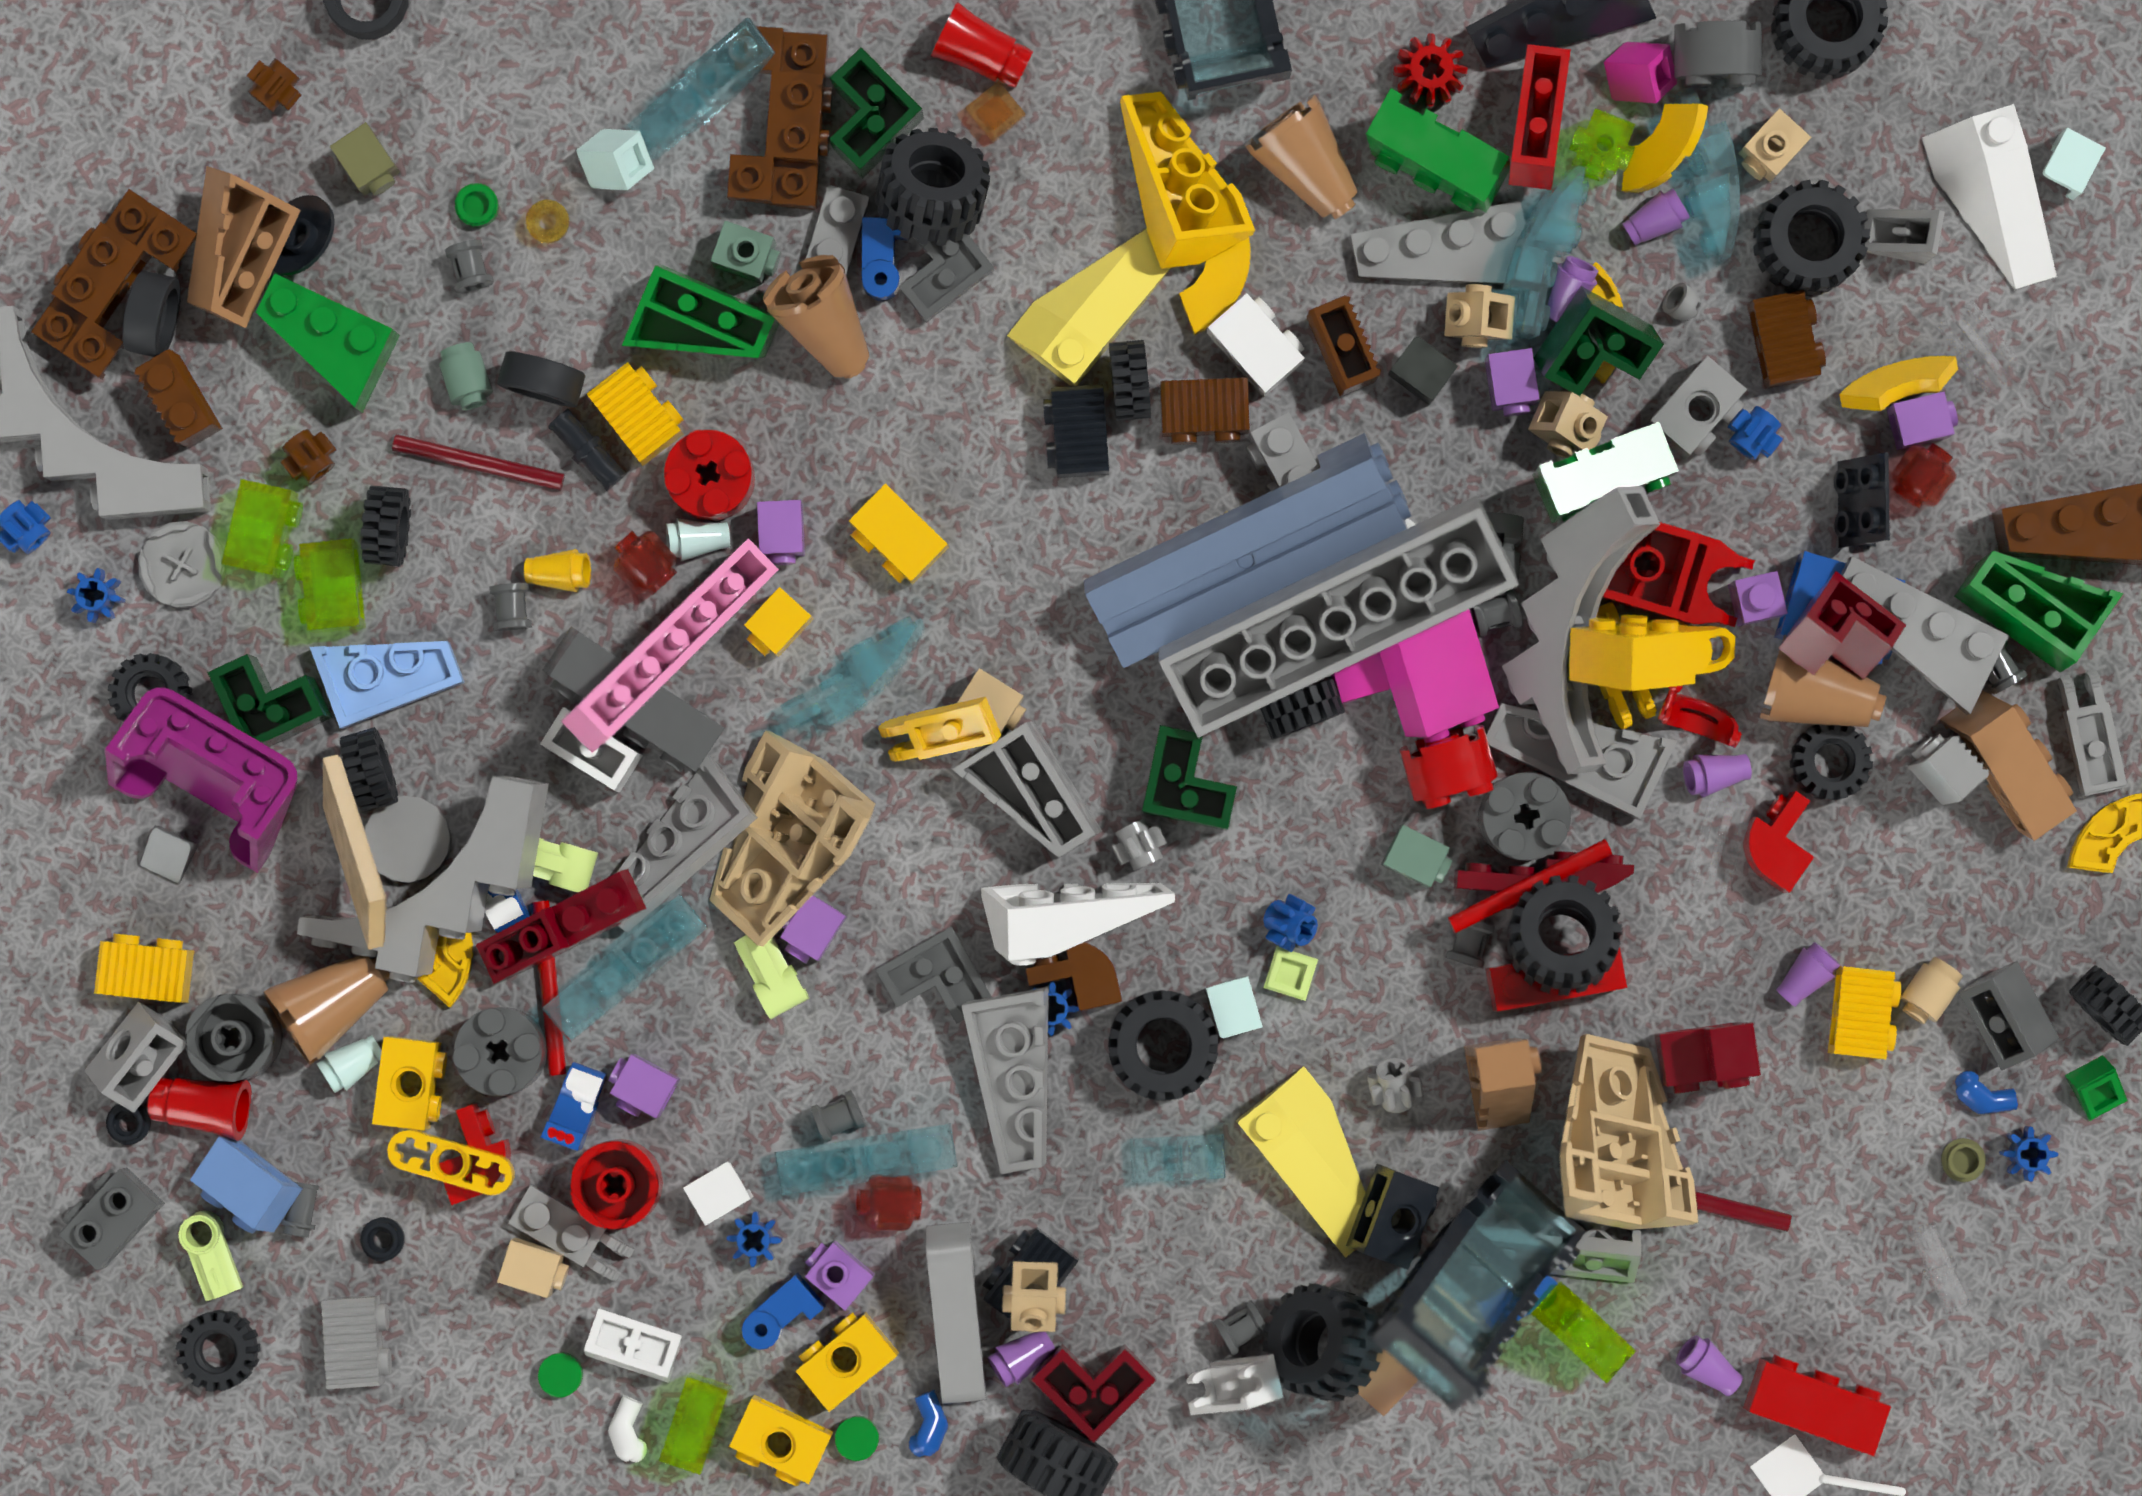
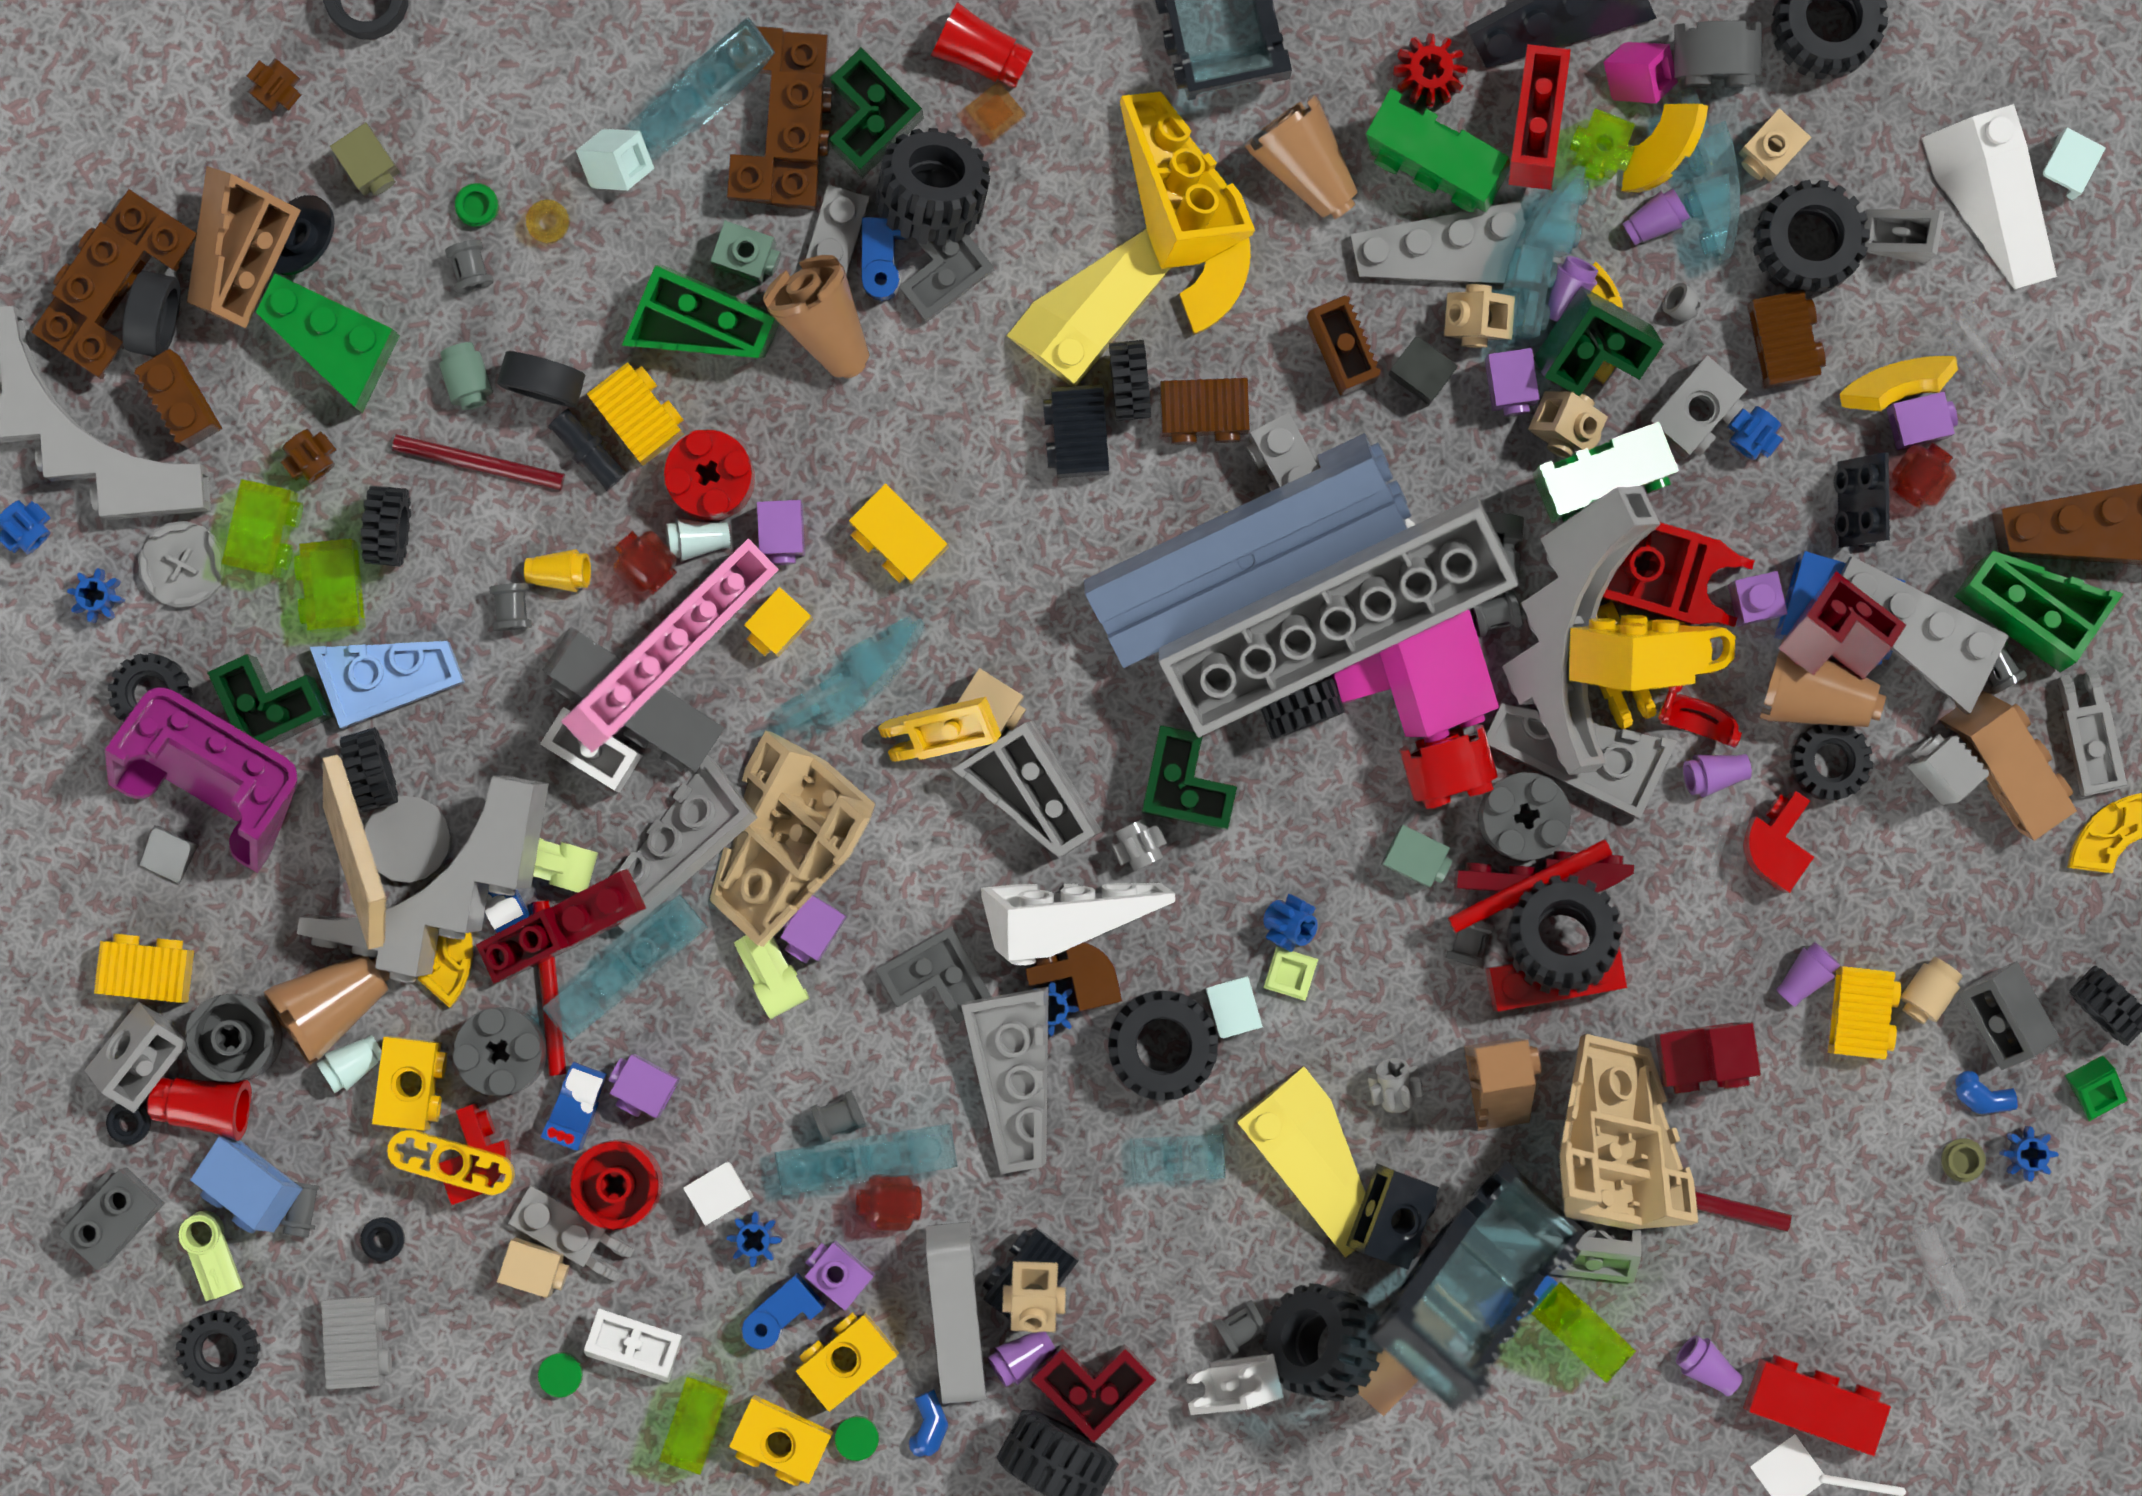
white arm [608,1395,647,1463] -> none
white brick [1207,293,1305,397] -> none

